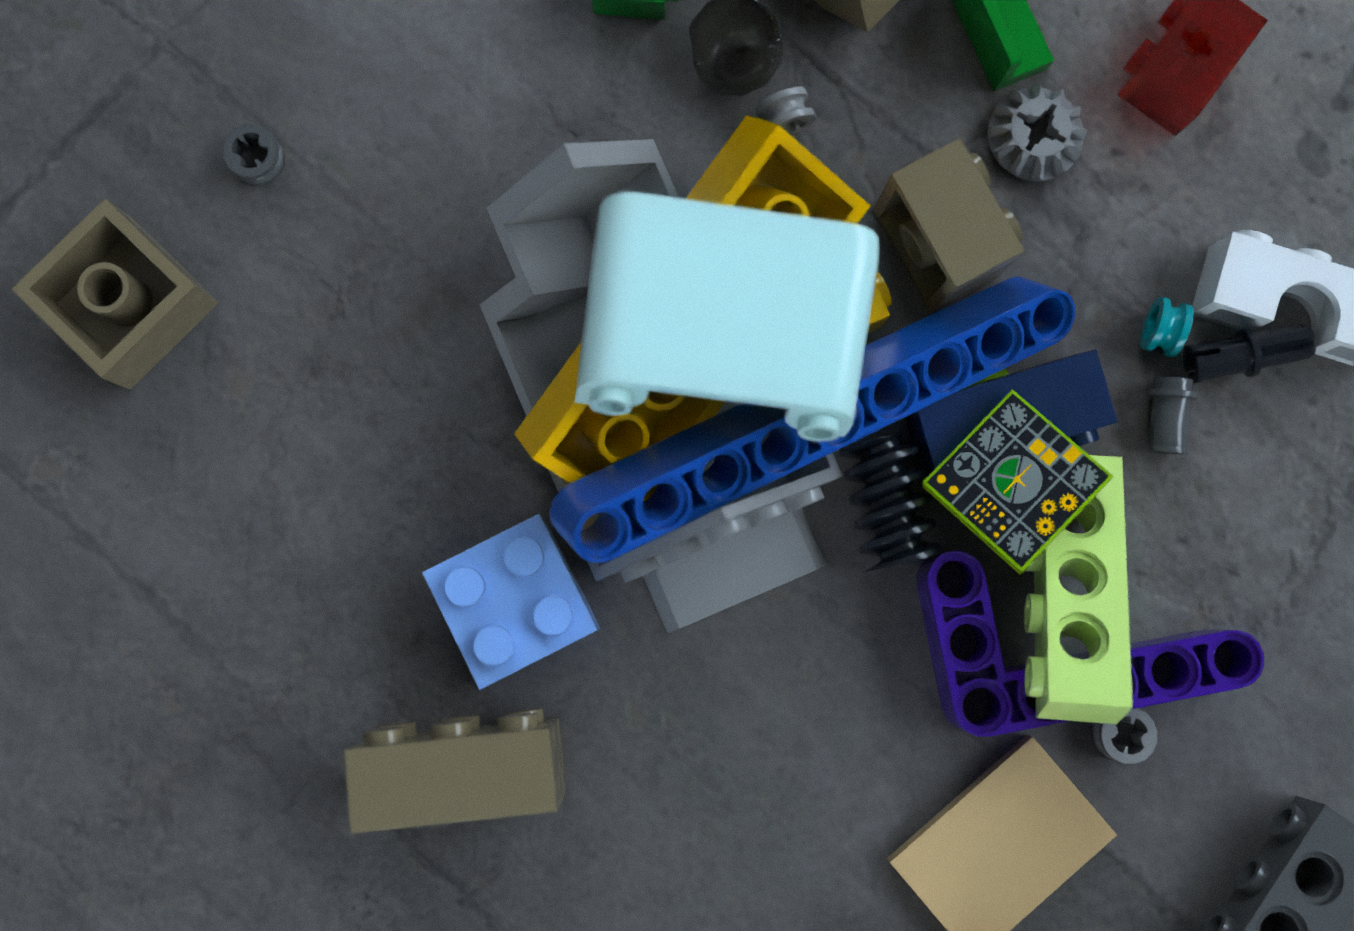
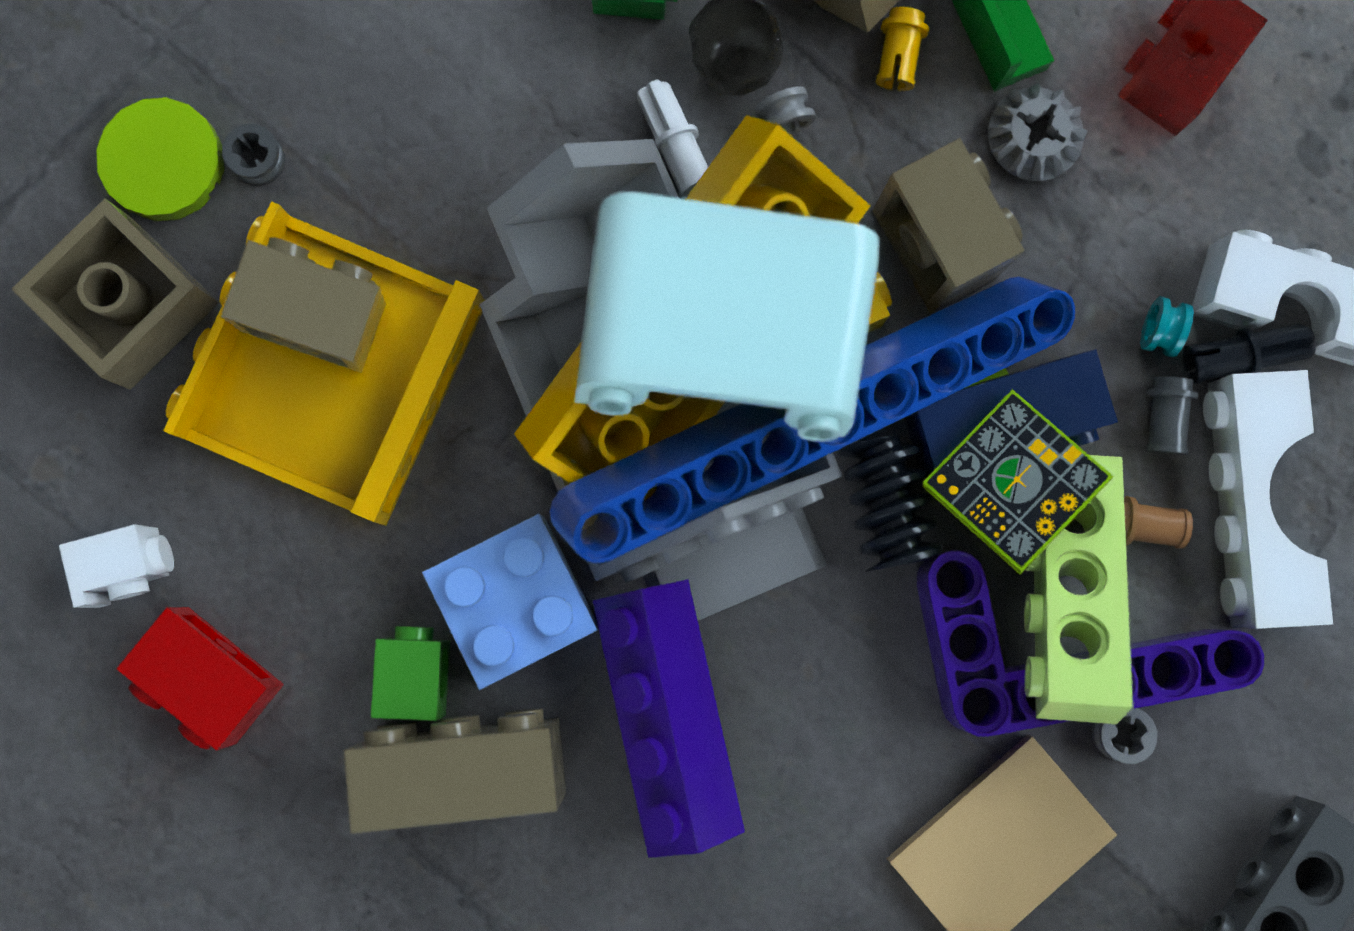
none -> white brick [59,524,174,608]
none -> lime tile [96,97,225,221]
none -> red brick [116,607,284,751]
none -> yellow panel [163,201,485,526]
none -> dark tan brick [221,237,386,373]
none -> bright green brick [371,626,450,721]
none -> dark purple brick [592,579,745,858]
none -> white axle [637,80,708,199]
none -> yellow pin [875,7,930,91]
none -> medium nougat pin [1124,496,1193,549]
none -> white arch [1203,370,1333,629]

